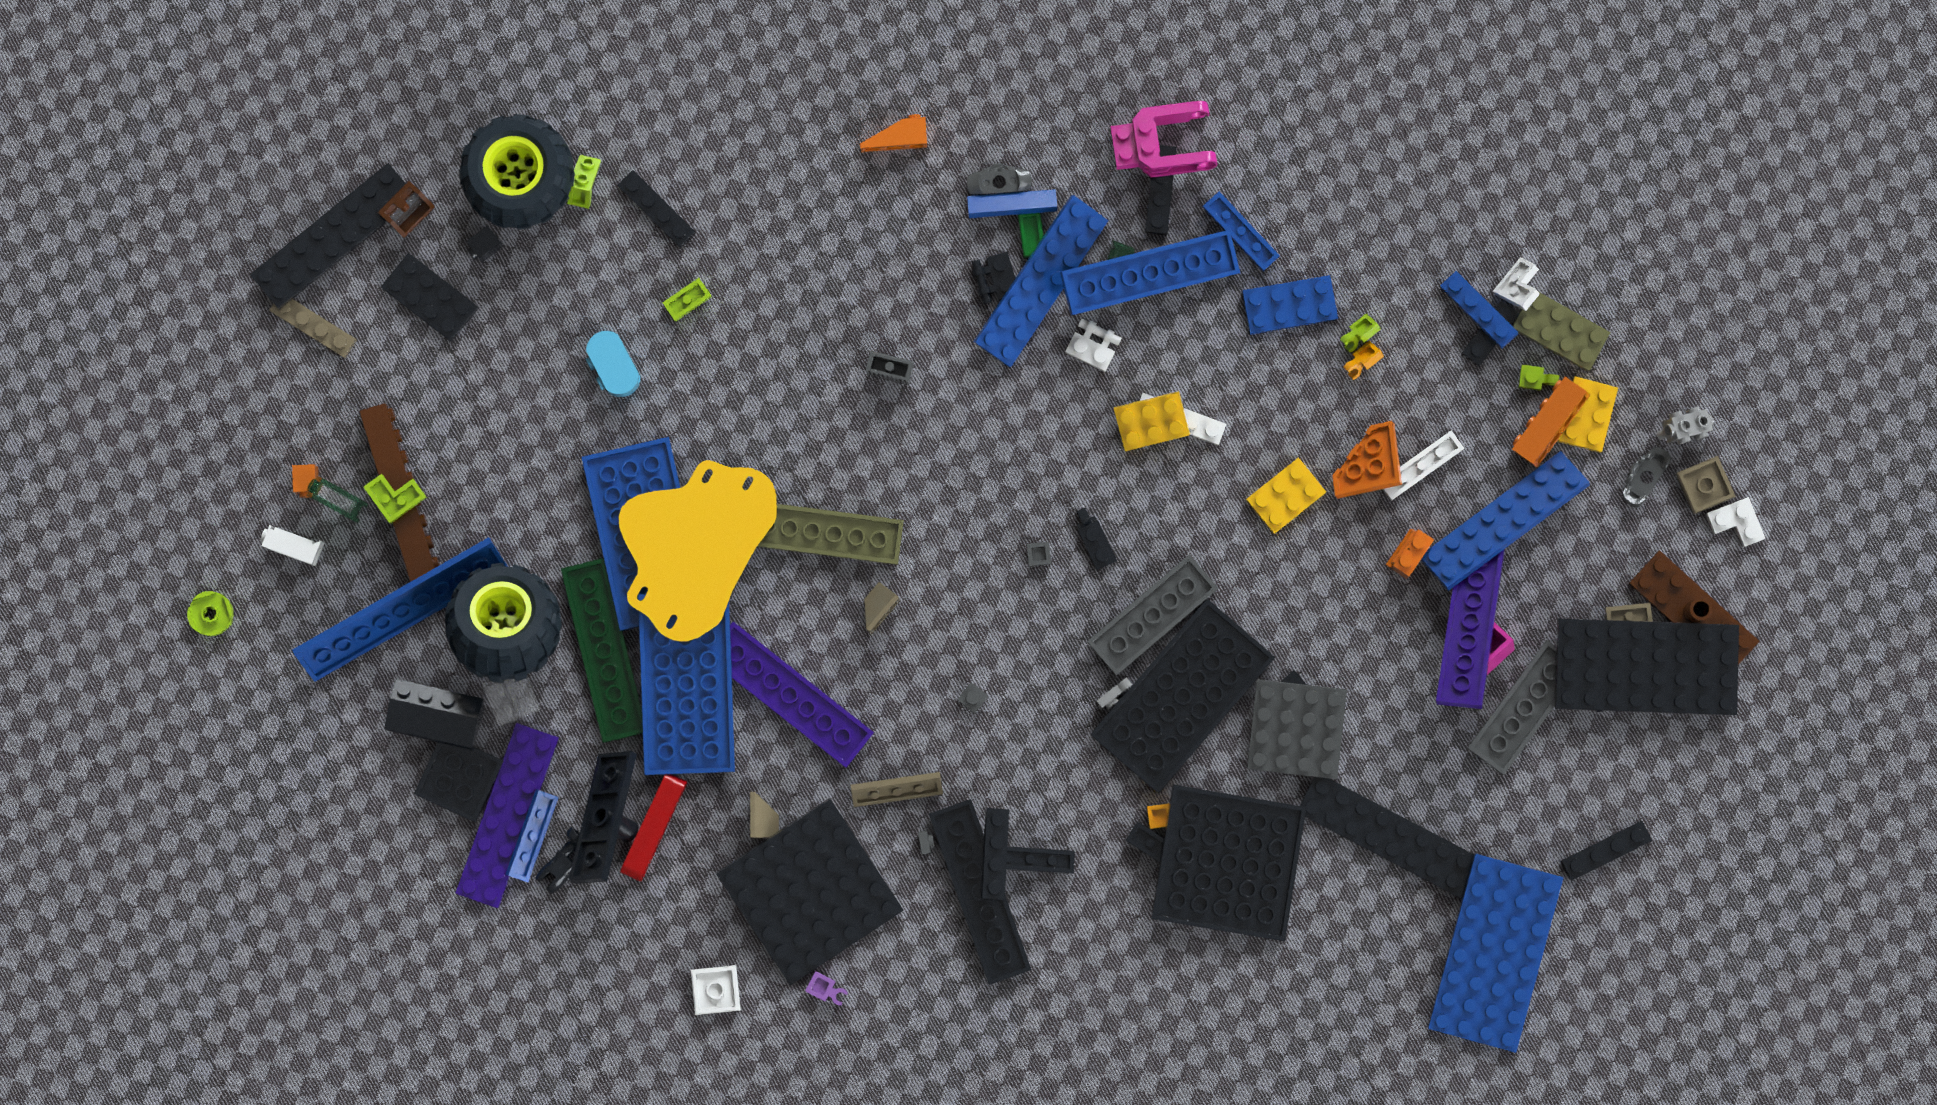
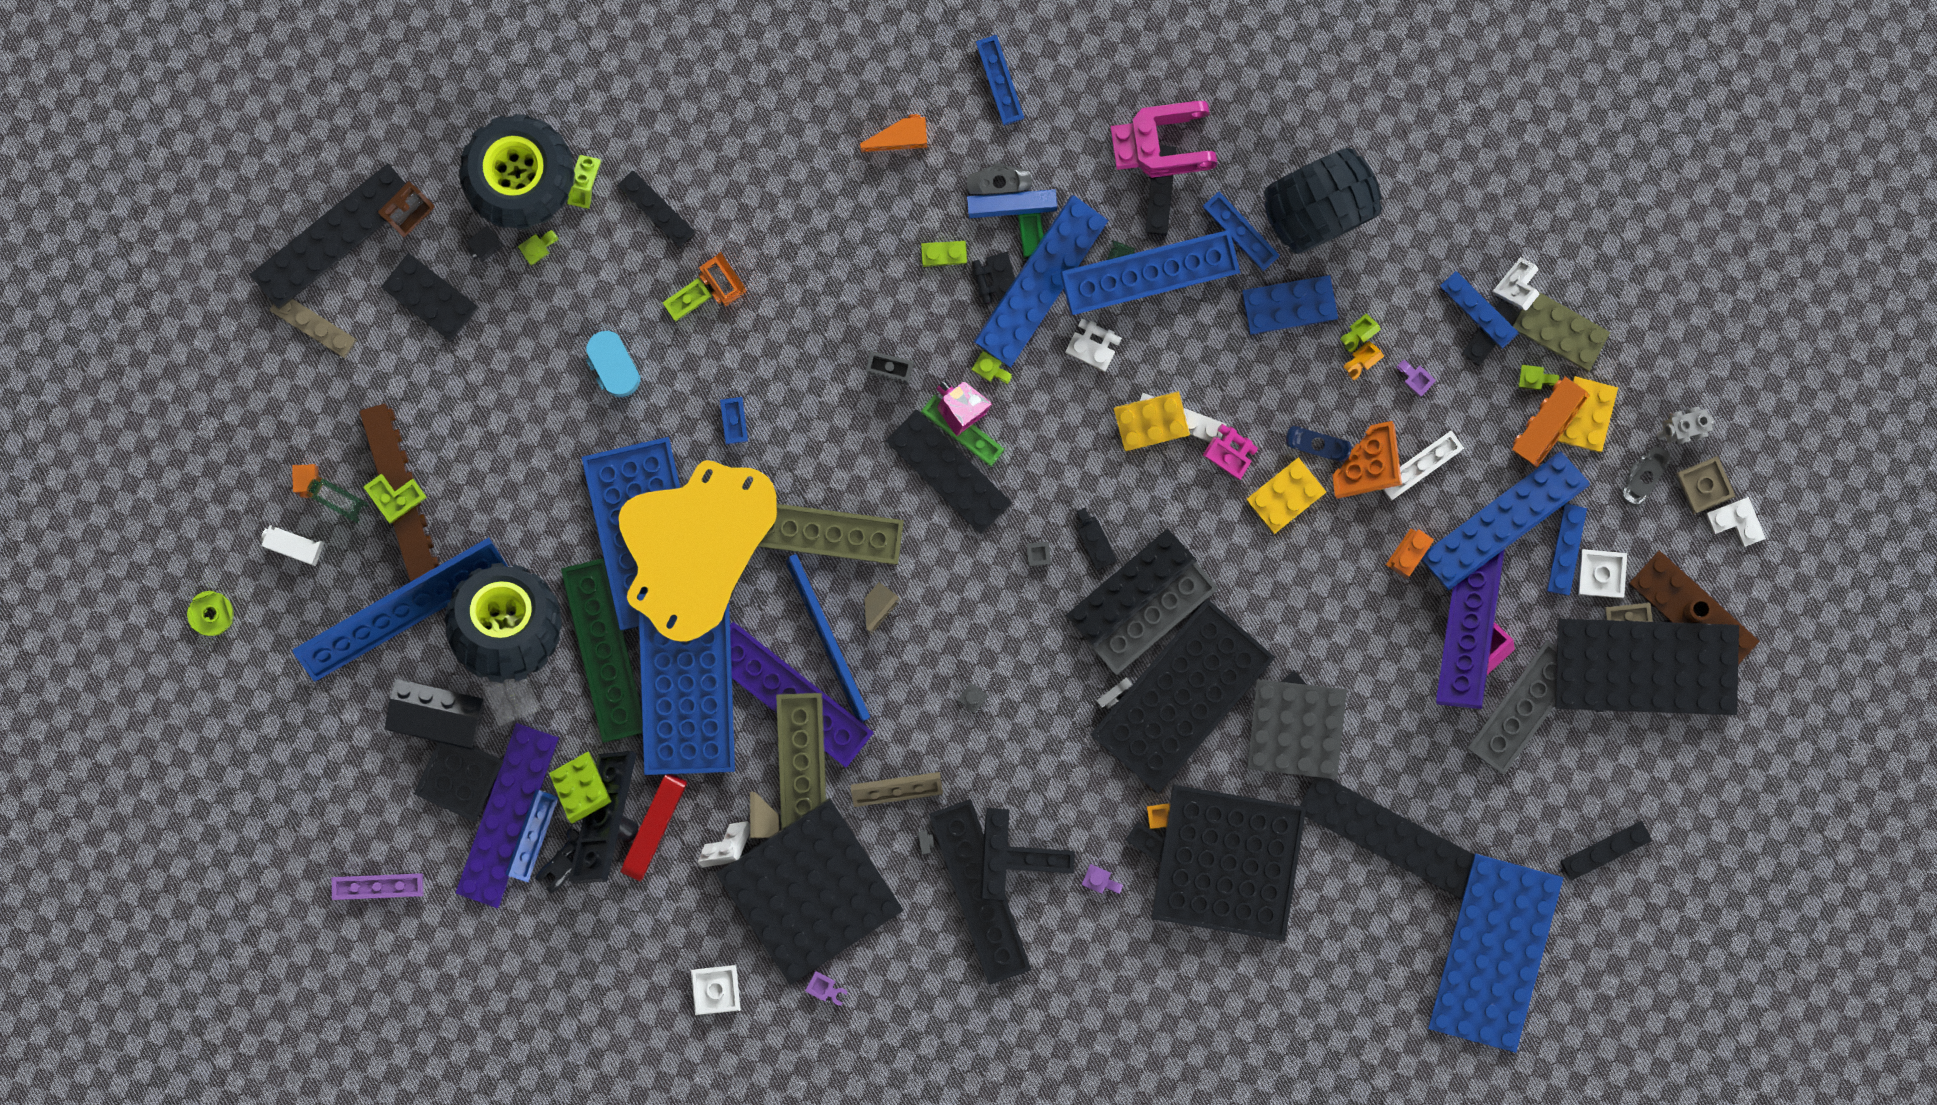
none -> medium lavender plate [331,873,424,900]
none -> lime plate [518,230,559,266]
none -> lime plate [549,752,611,824]
none -> white plate [698,821,750,867]
none -> orange window [699,251,747,307]
none -> blue plate [720,397,748,445]
none -> olive plate [776,693,827,829]
none -> blue tile [785,554,870,723]
none -> black plate [885,409,1012,535]
none -> lime plate [921,241,967,267]
none -> bright green tile [921,394,1005,467]
none -> dark pink torso [936,380,992,436]
none -> lime plate [971,351,1012,384]
none -> blue plate [976,35,1024,126]
none -> black plate [1066,528,1197,648]
none -> medium lavender plate [1082,864,1123,894]
none -> dark pink plate [1202,424,1258,480]
none -> black wheel [1263,148,1383,254]
none -> dark blue piece [1286,425,1352,462]
none -> medium lavender plate [1396,360,1436,397]
none -> blue plate [1546,504,1587,596]
none -> white tile [1578,549,1627,598]

